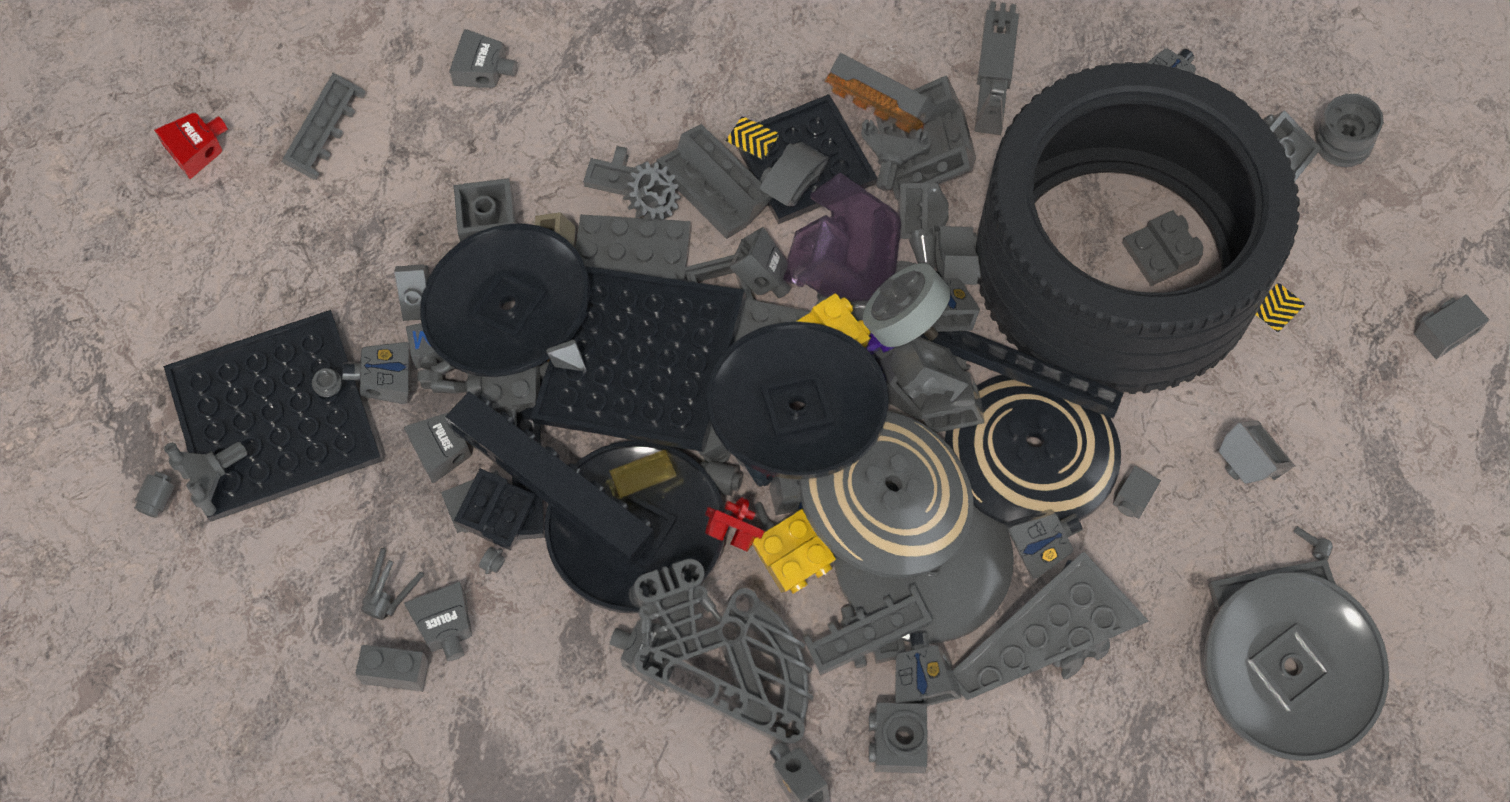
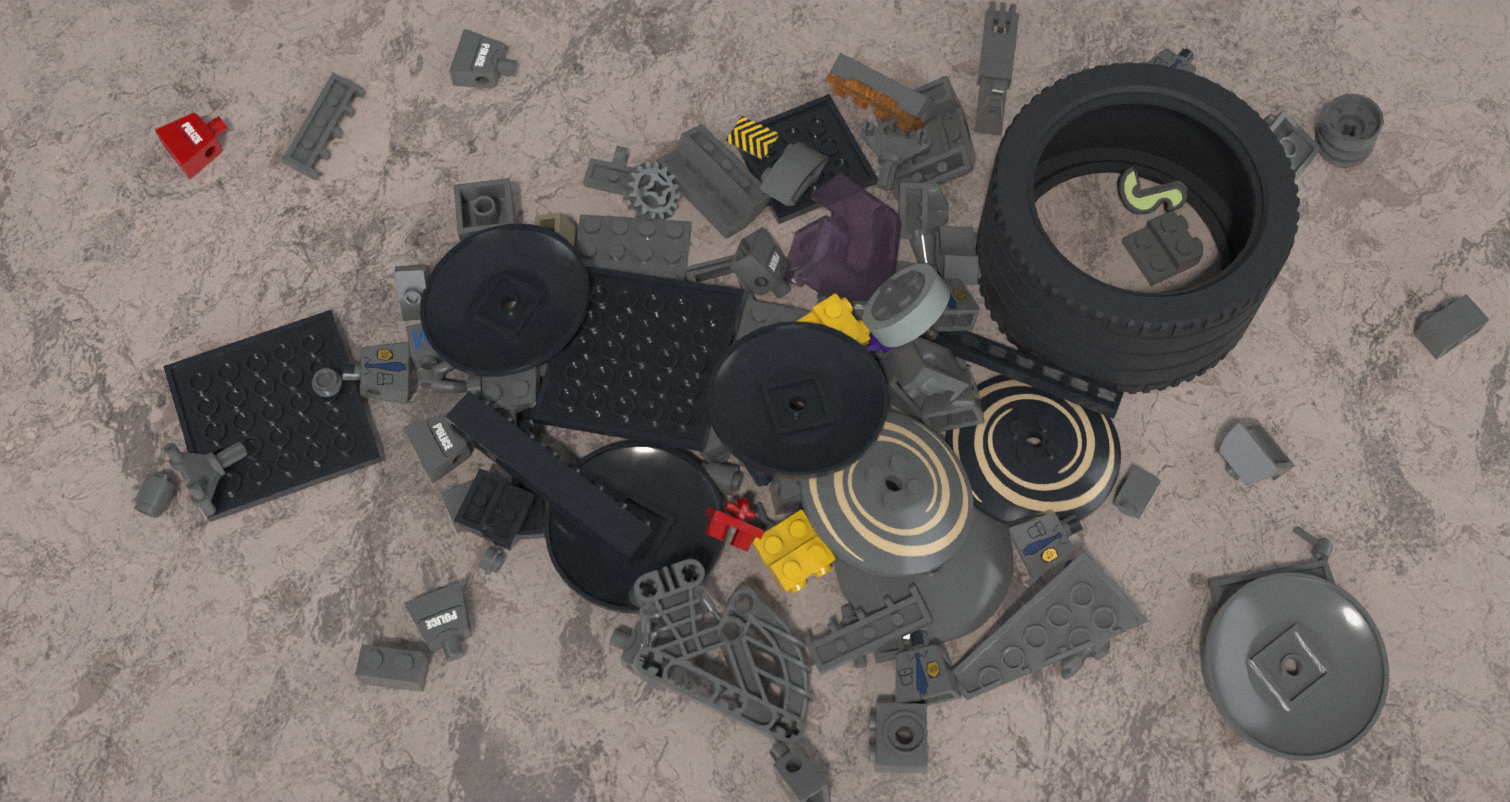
dark grey plant [361,548,424,620] -> none
slope [547,340,586,371] -> none
clear yellow tile [610,450,676,498] -> none
sticker [1256,283,1305,333] -> none
none -> dark grey animal [1119,163,1189,214]

